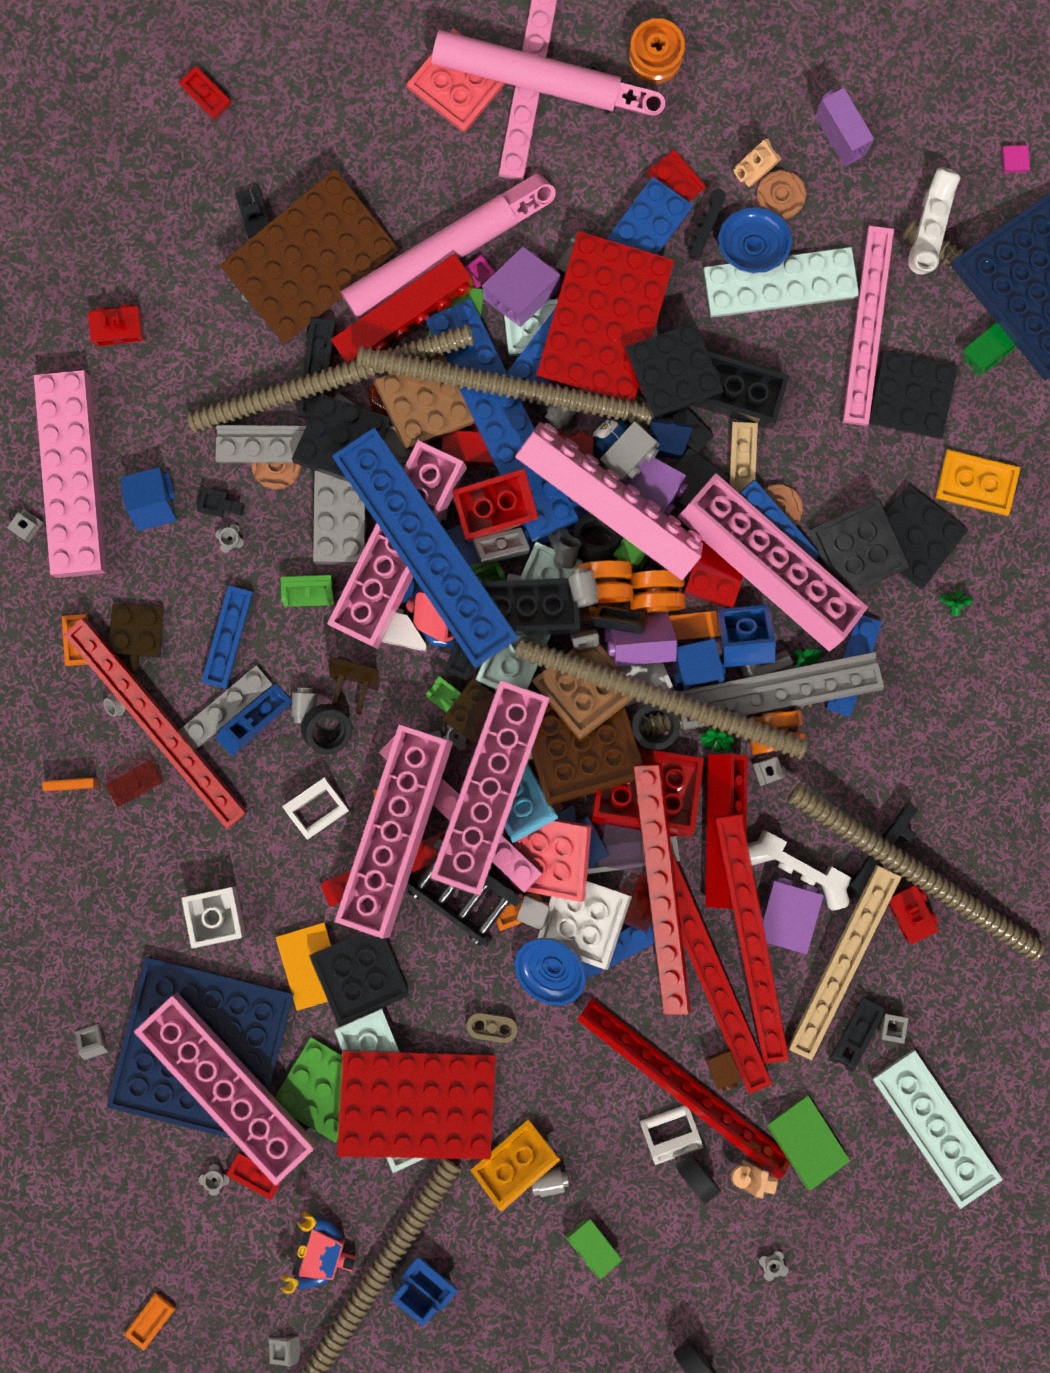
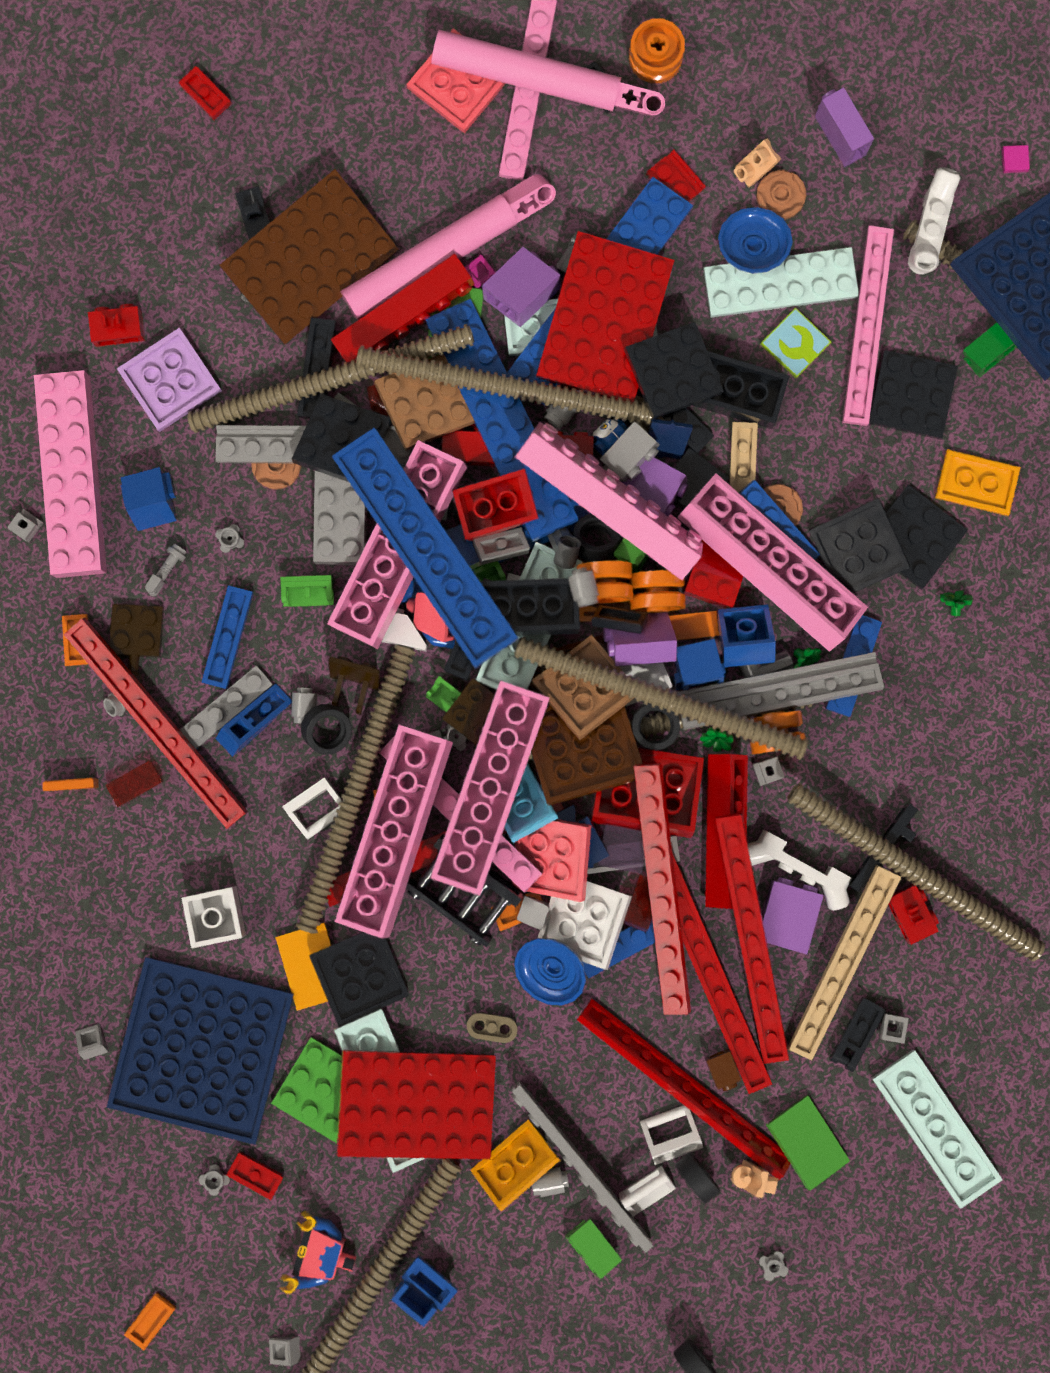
bright pink brick [134,993,317,1186] -> none
black plate [197,487,245,518] -> none
light grey slope [570,629,599,651] -> none
black plate [687,189,726,261] -> none
none -> lavender plate [117,328,222,432]
none -> light grey hinge [145,544,186,597]
none -> dark tan piece [295,645,416,934]
none -> light grey plate [511,1080,653,1253]
none -> white tile [619,1166,676,1216]
none -> tile [760,308,831,378]

